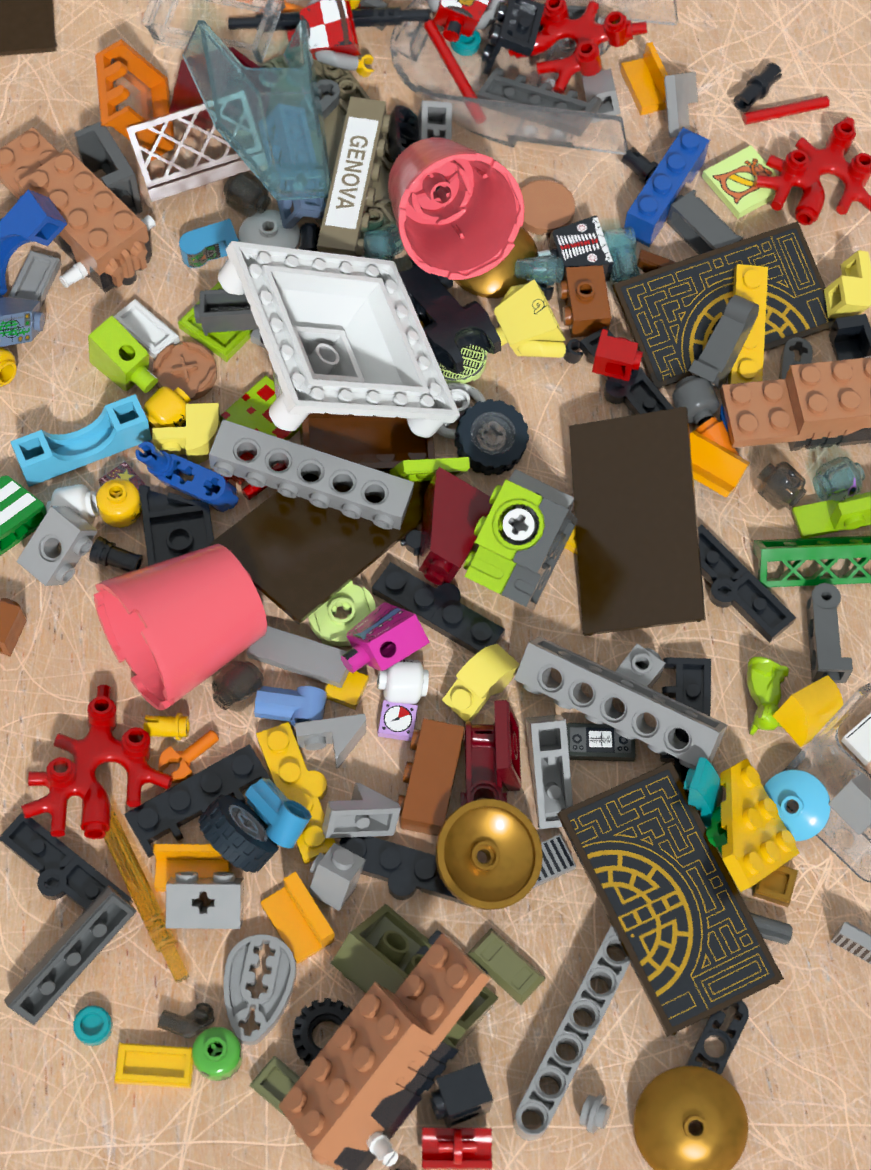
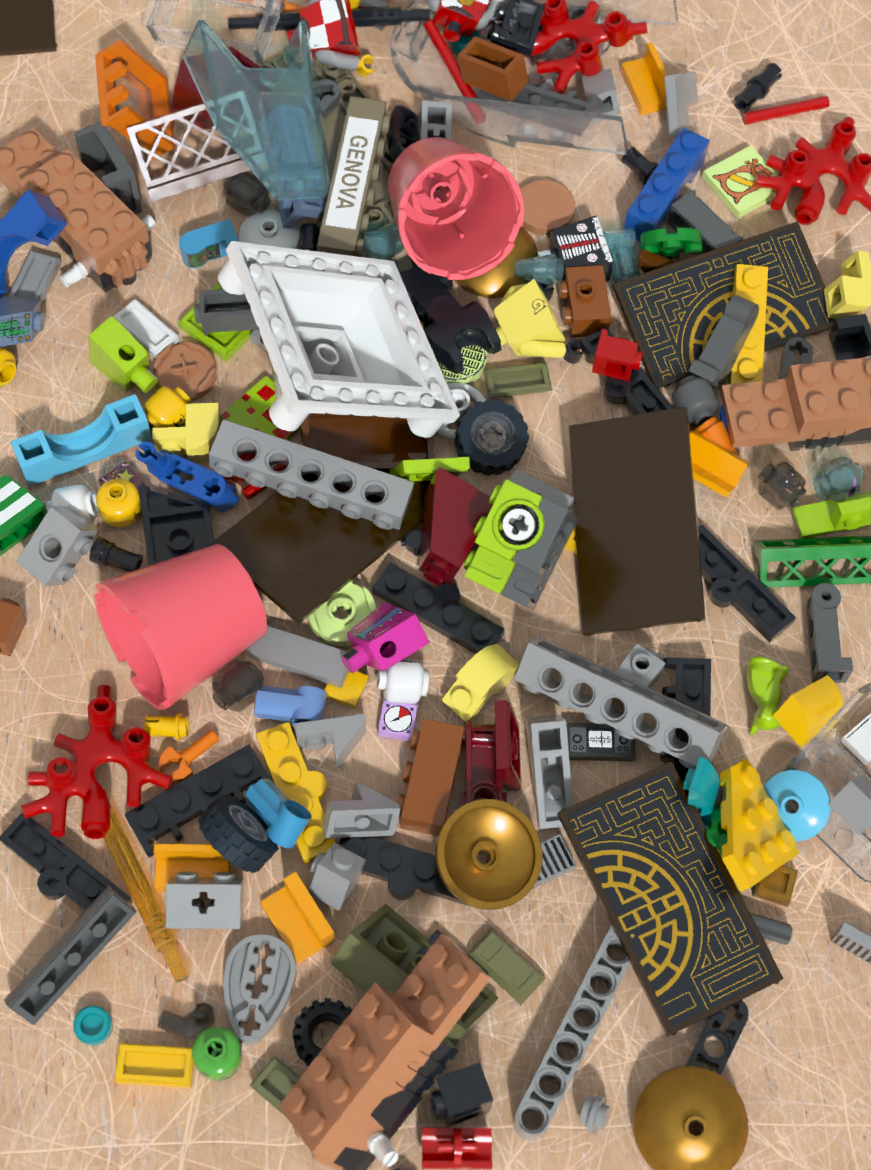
none -> dark orange brick [457,36,529,102]
none -> olive tile [484,362,552,399]
none -> green plate [639,228,703,260]

